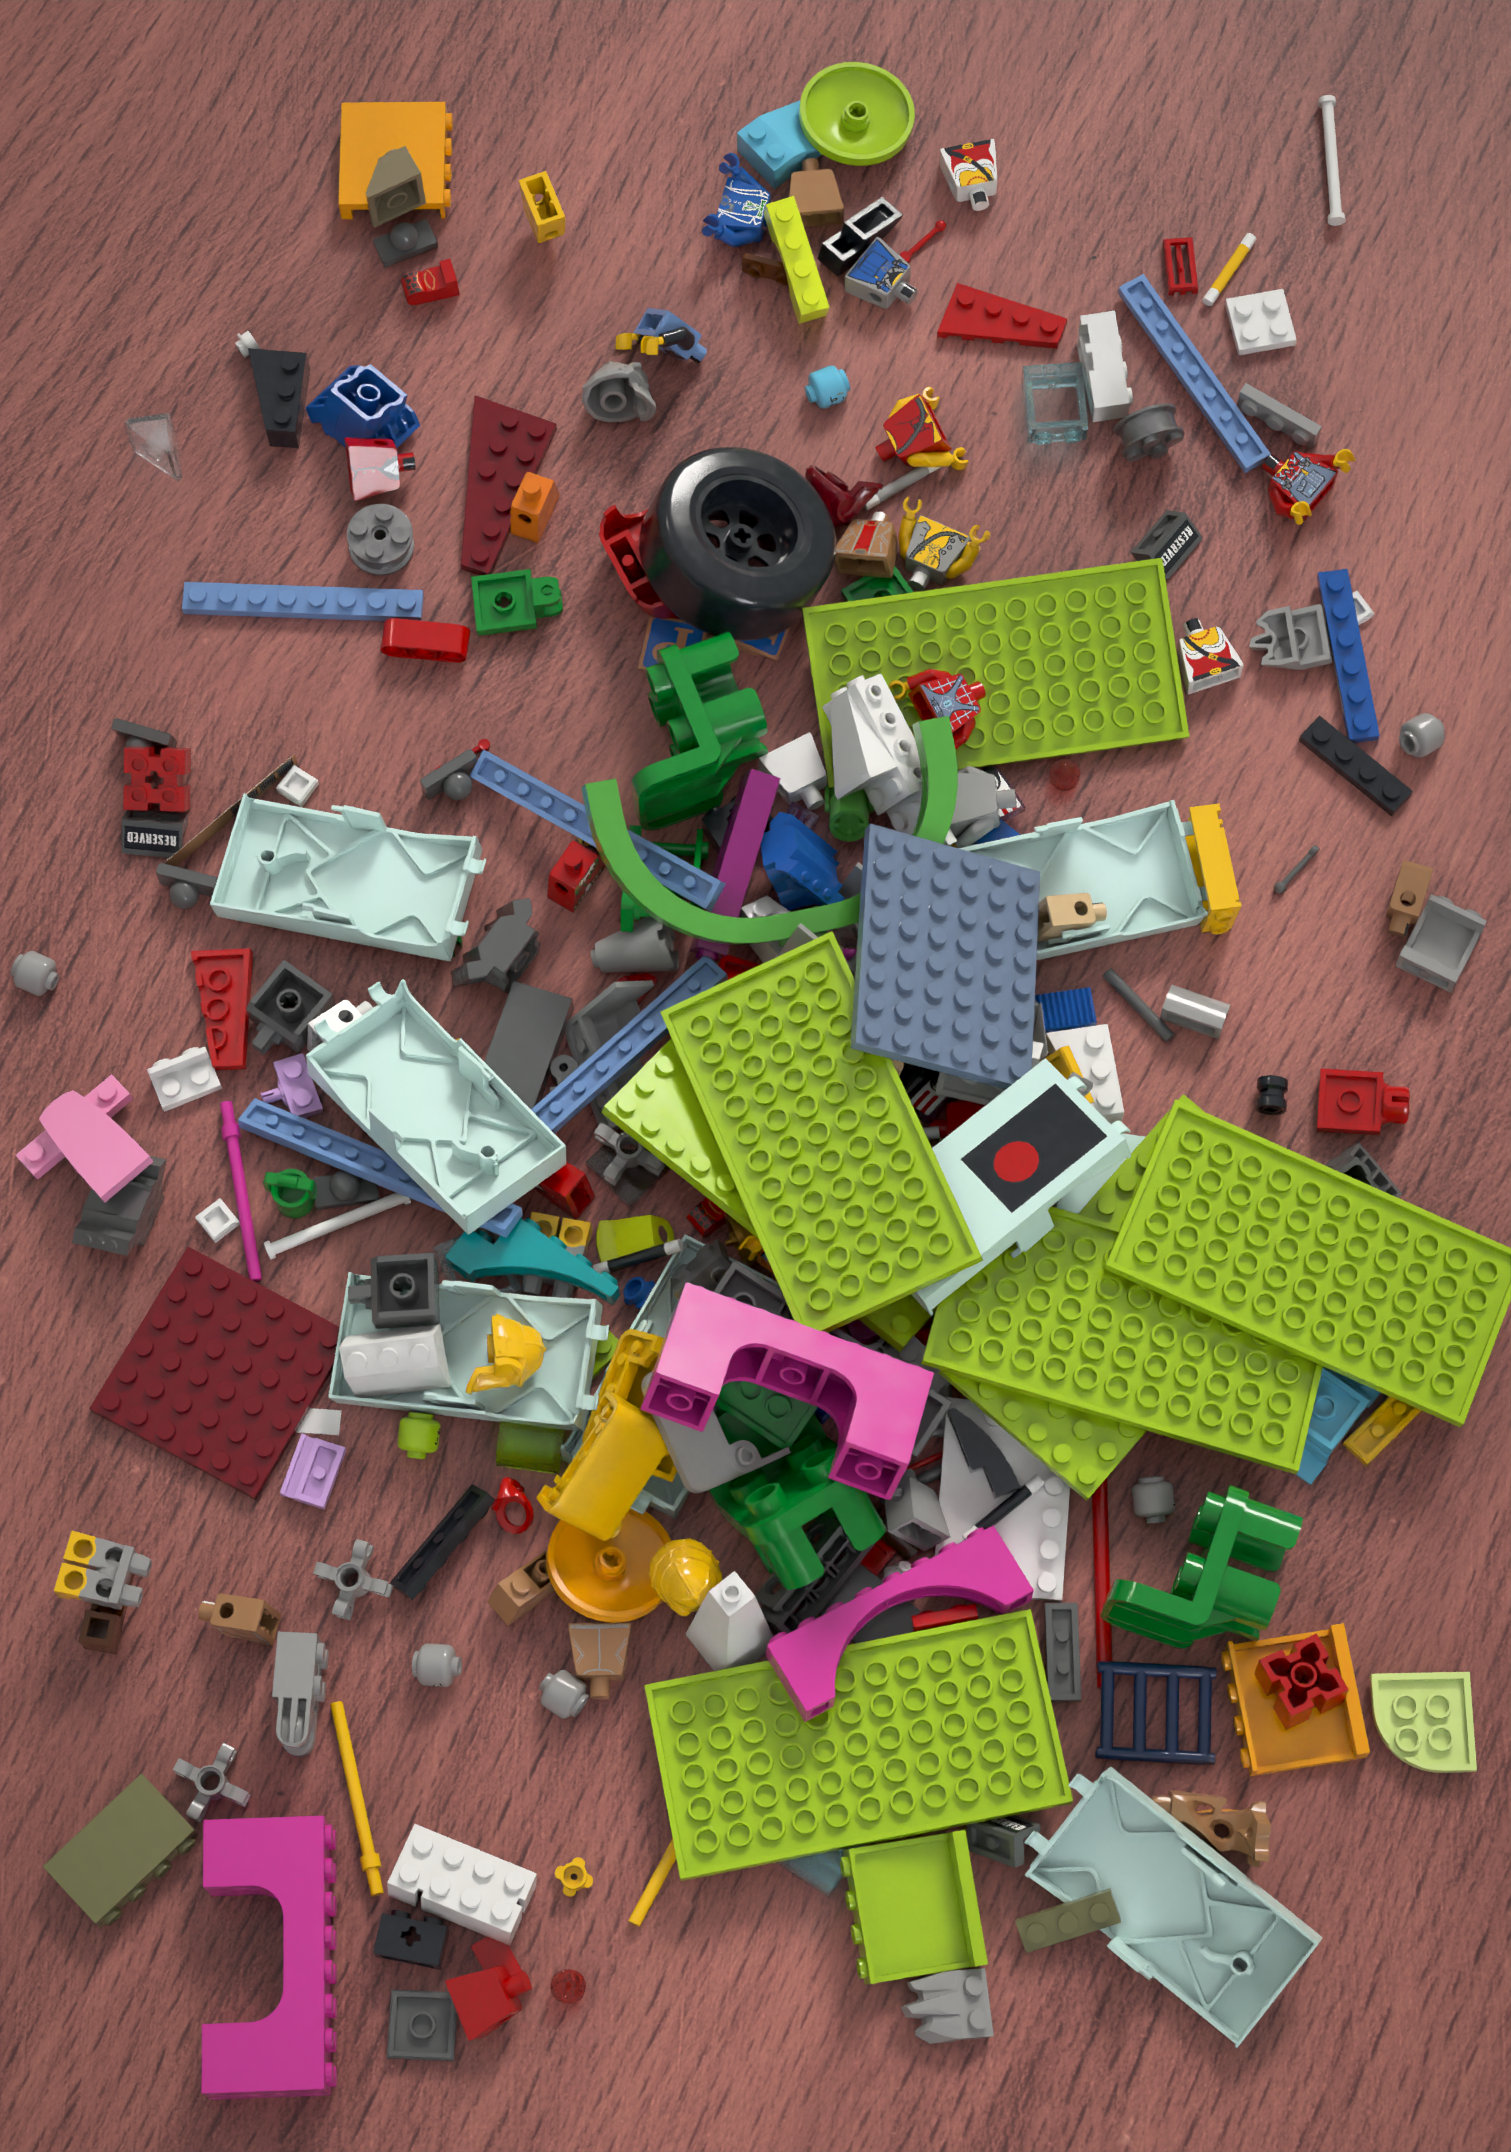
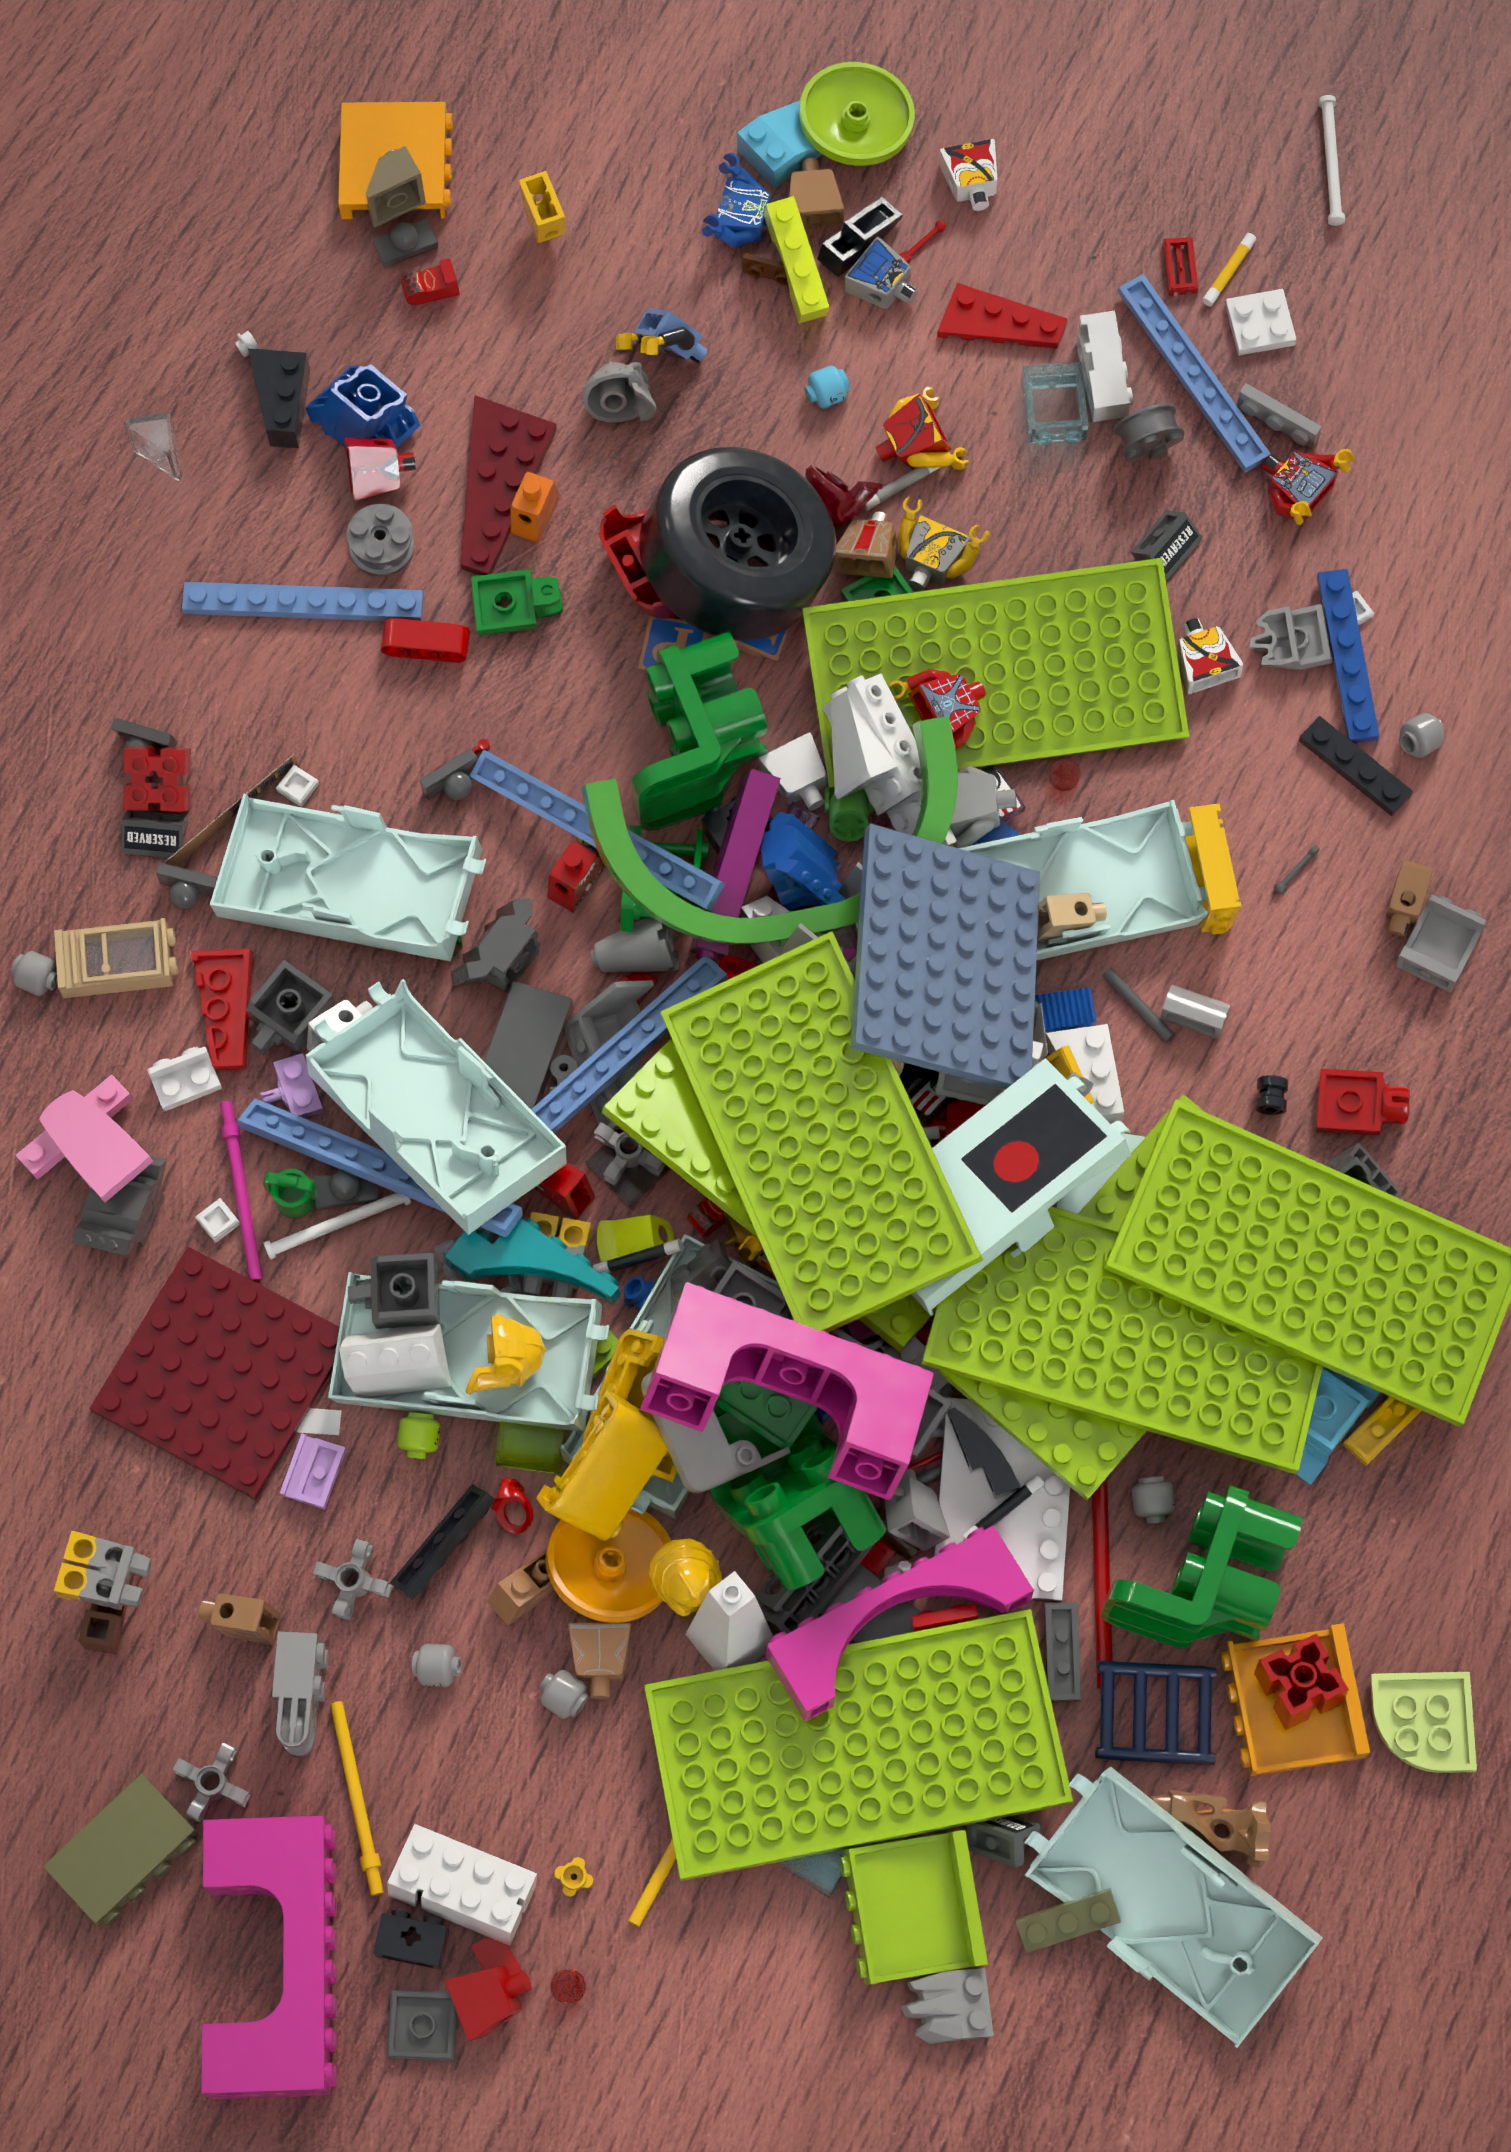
none -> tan door [54,918,178,998]

